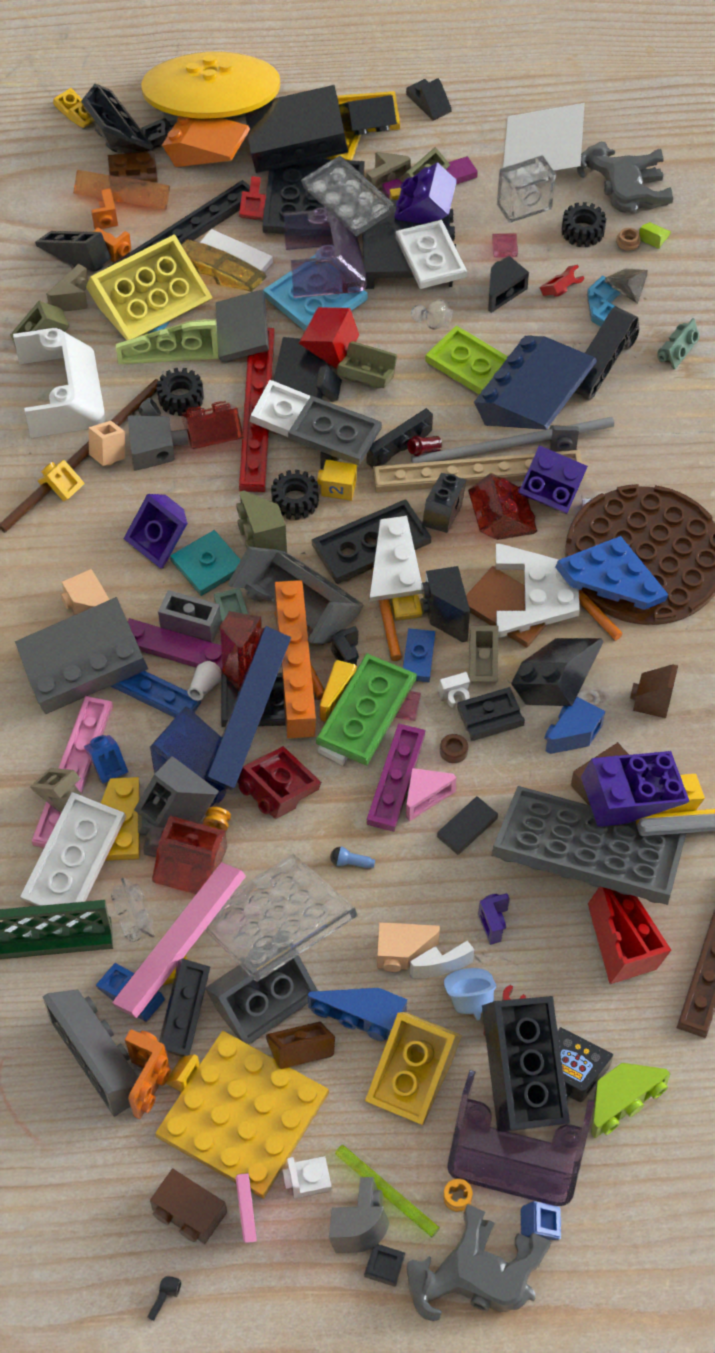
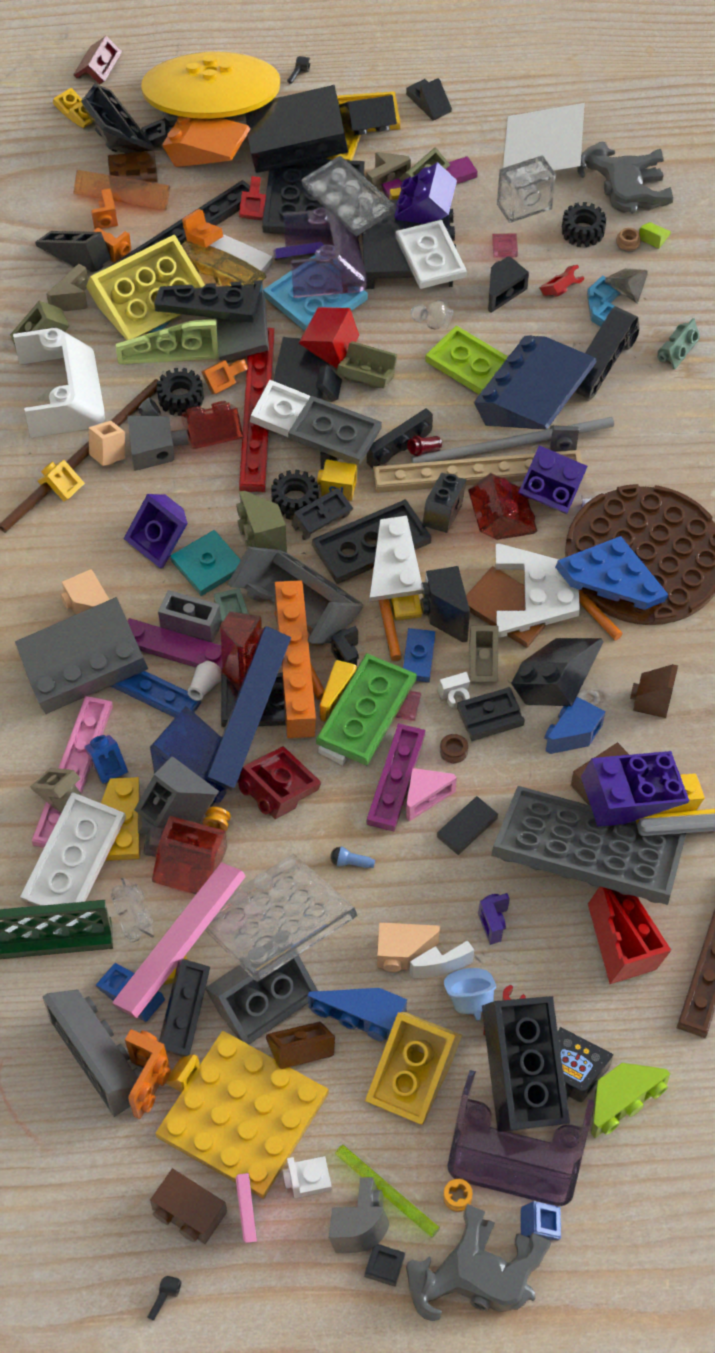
none -> panel [73,36,122,85]
none -> black wing [154,280,263,322]
none -> orange bracket [182,209,224,247]
none -> orange plate [201,359,248,394]
none -> dark purple tile [273,242,324,259]
none -> black hand [287,56,311,84]
none -> black hinge [292,488,353,540]

